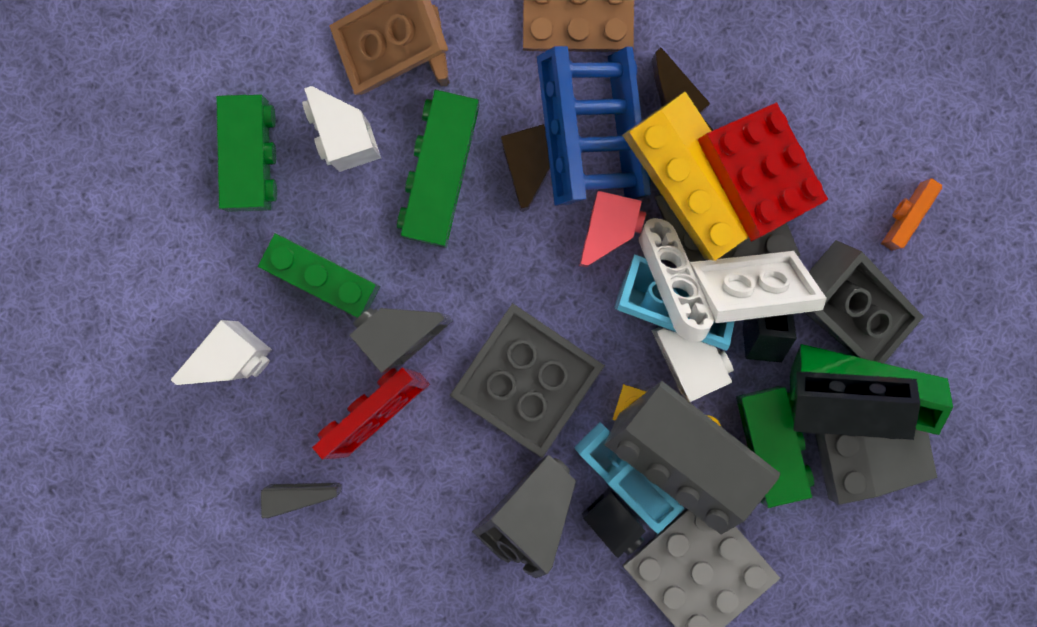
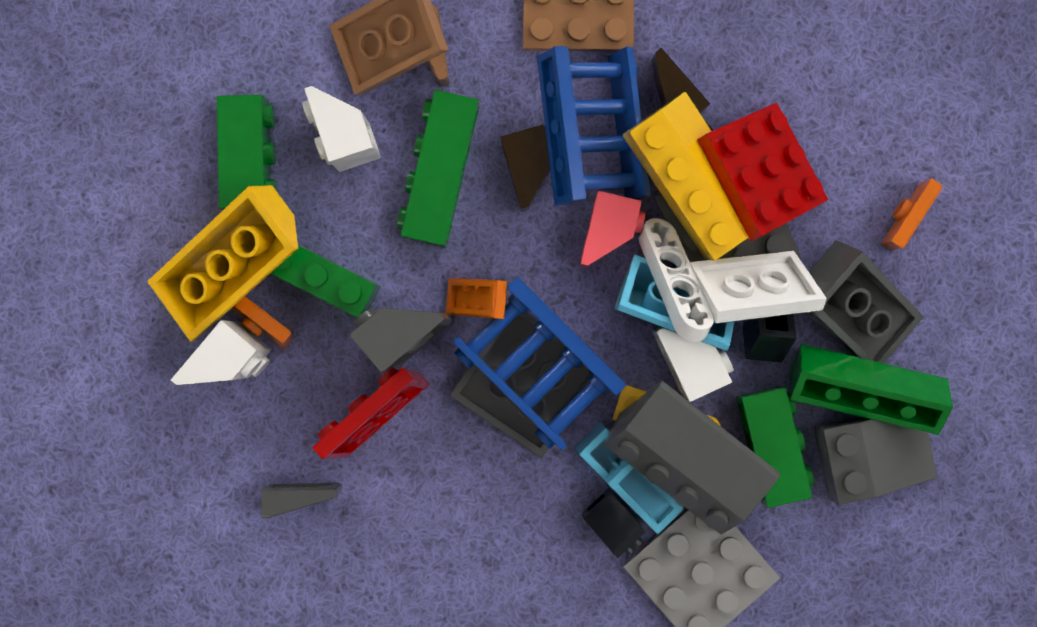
dark grey slope [472,455,576,579] -> none
black brick [793,371,920,440] -> none
none -> yellow slope [147,185,298,342]
none -> orange plate [231,296,292,350]
none -> orange plate [445,278,507,319]
none -> blue fence [453,277,626,450]

